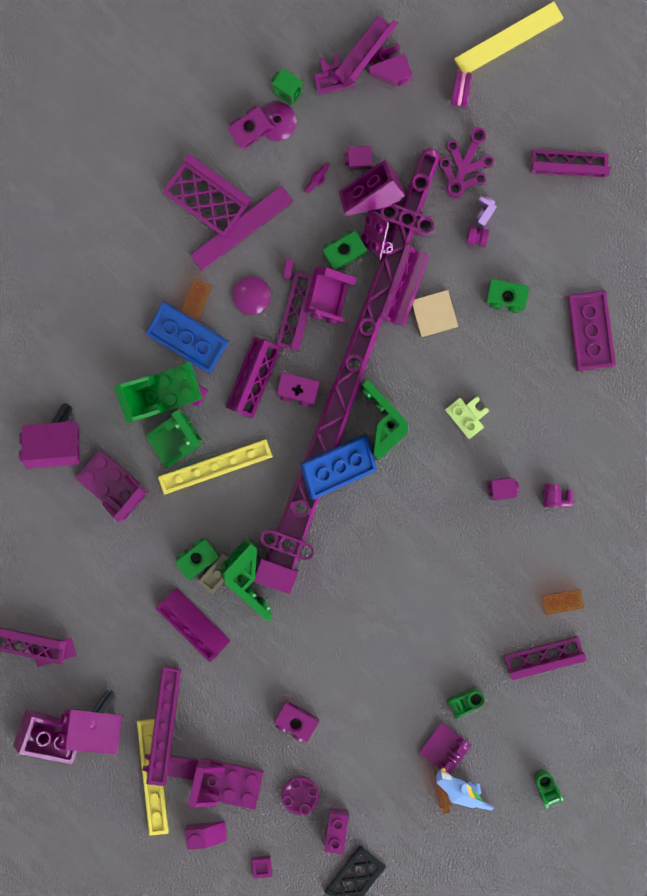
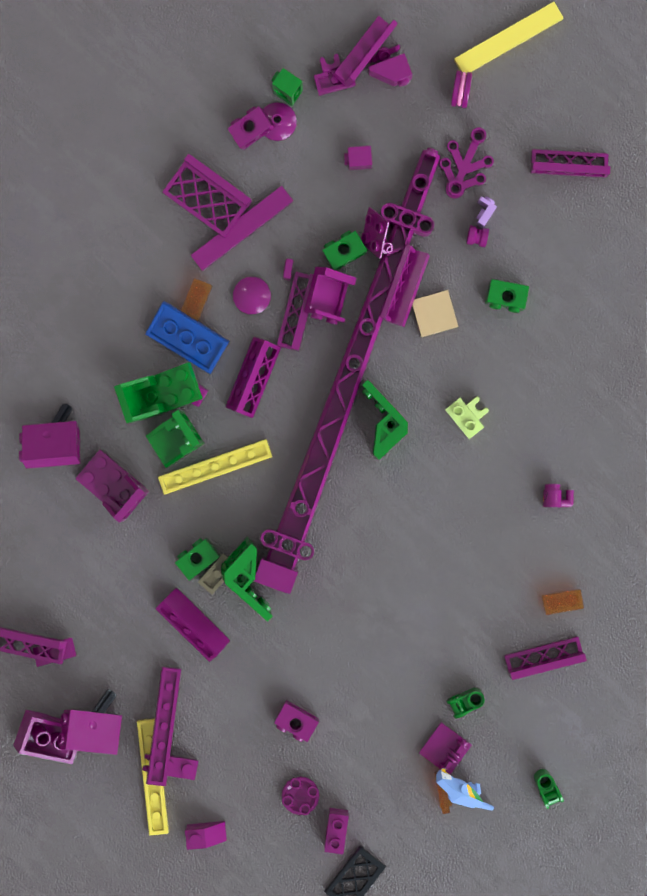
magenta bracket [188,758,264,810] -> none
magenta tile [251,856,272,879] -> none
magenta brick [277,372,320,407] -> none
blue tile [299,434,377,500] -> none
magenta piece [304,162,330,193] -> none
magenta slope [339,160,405,216] -> none
magenta brick [487,477,520,501] -> none
magenta tile [567,290,616,371] -> none

